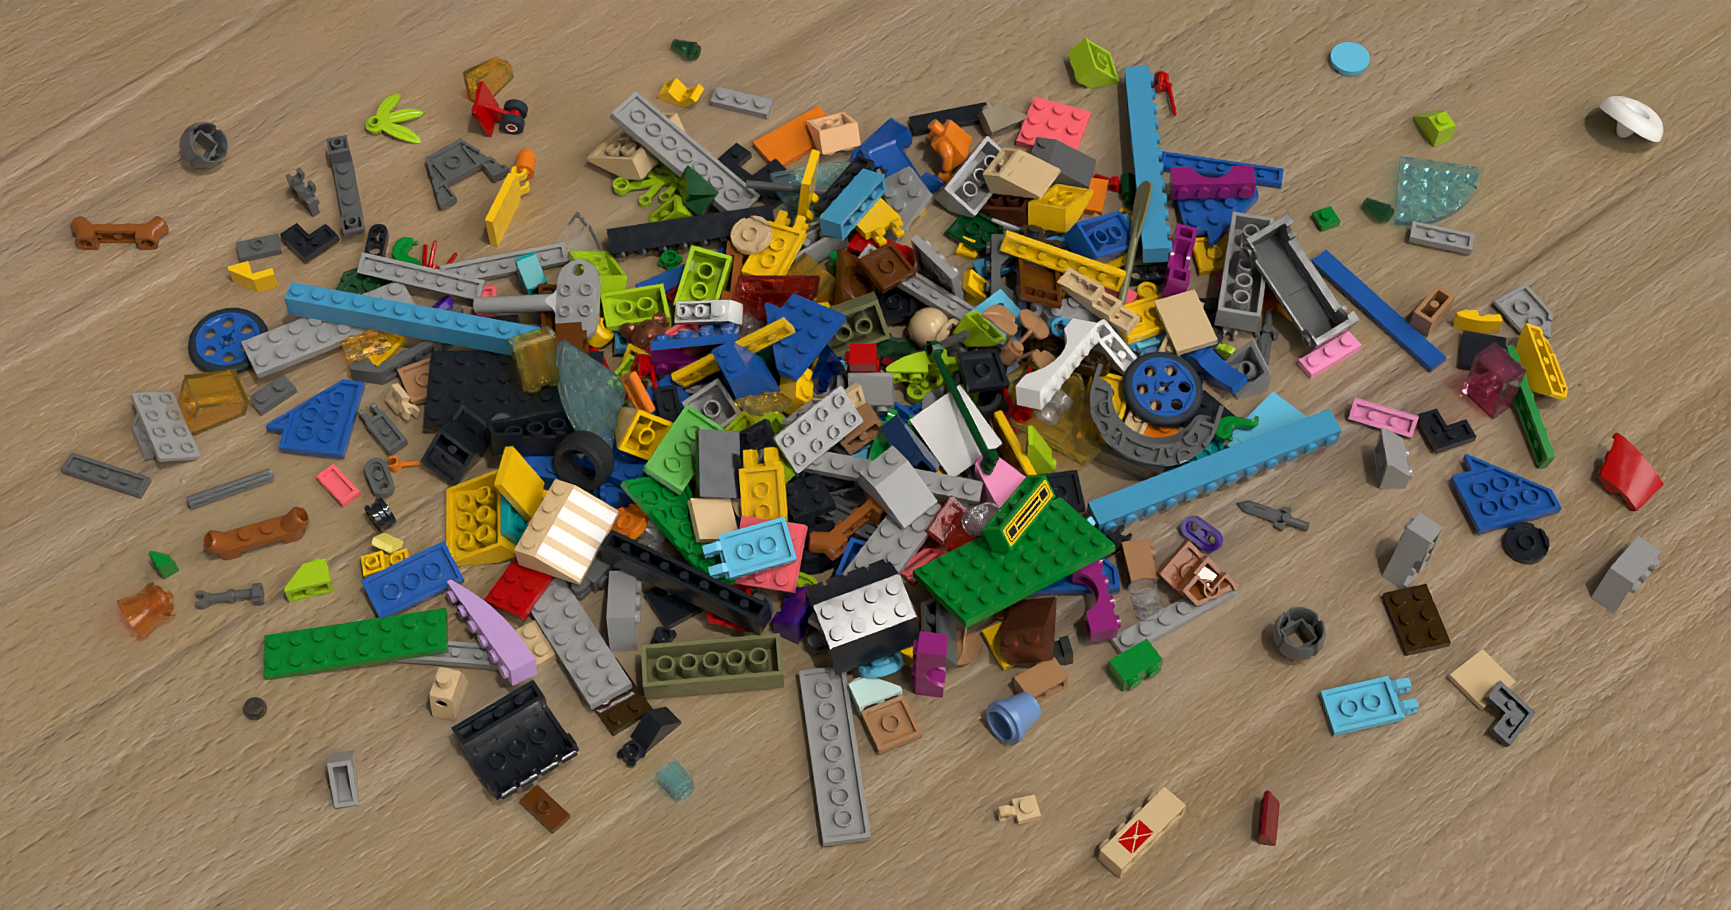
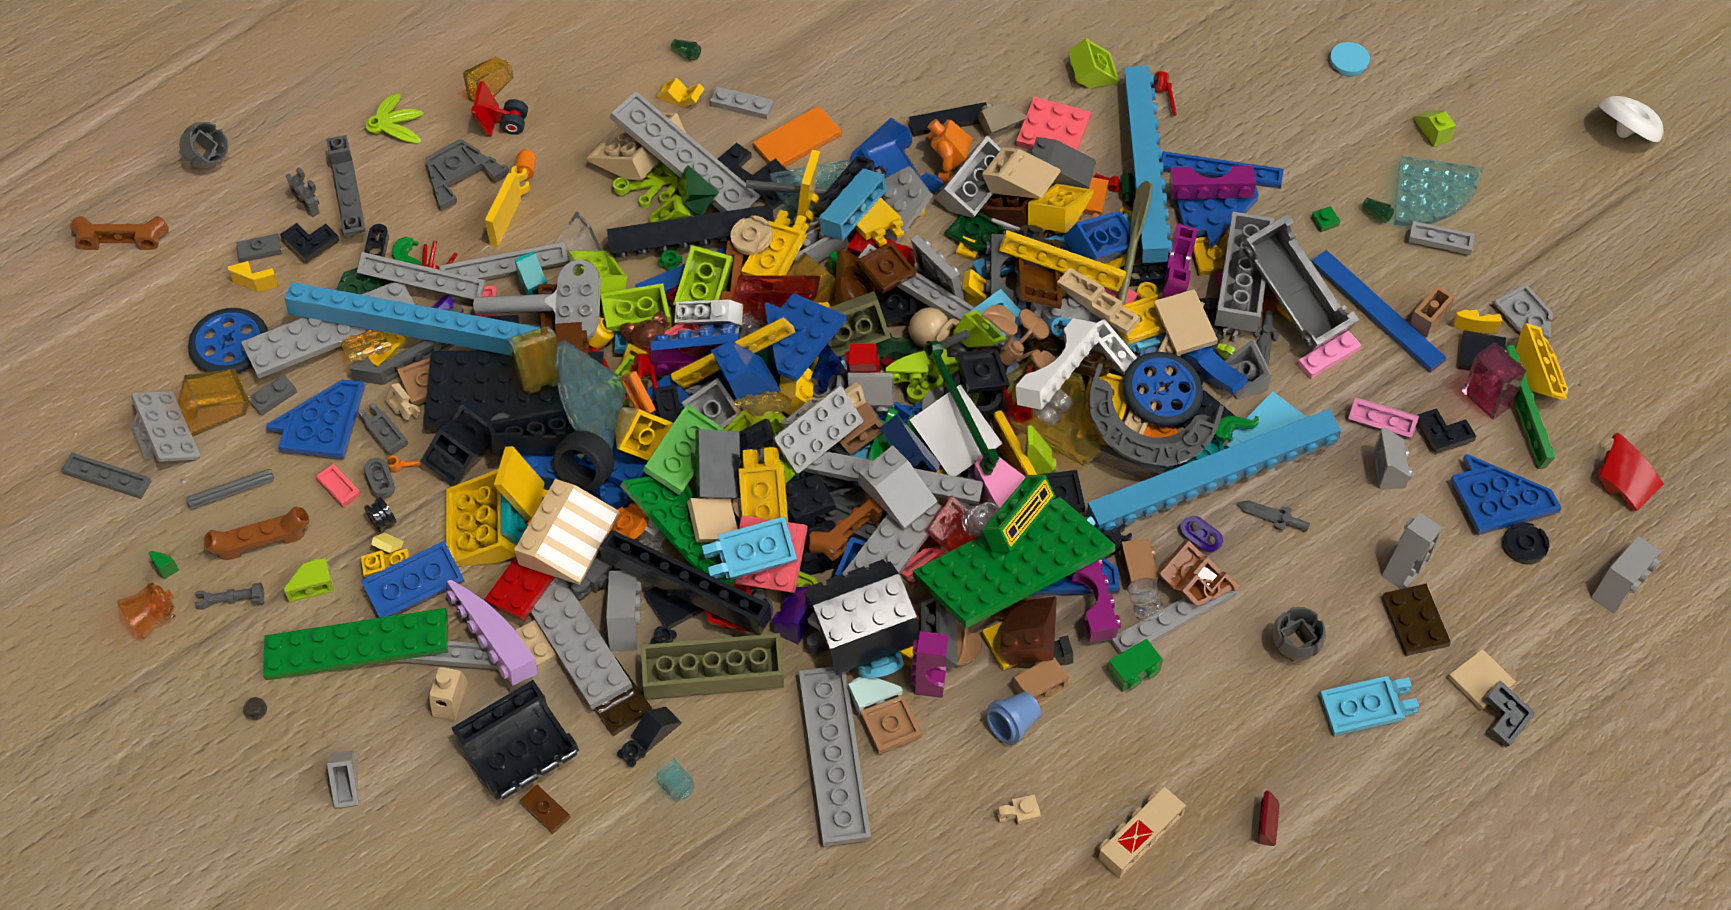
light nougat slope [807,112,861,156] -> none

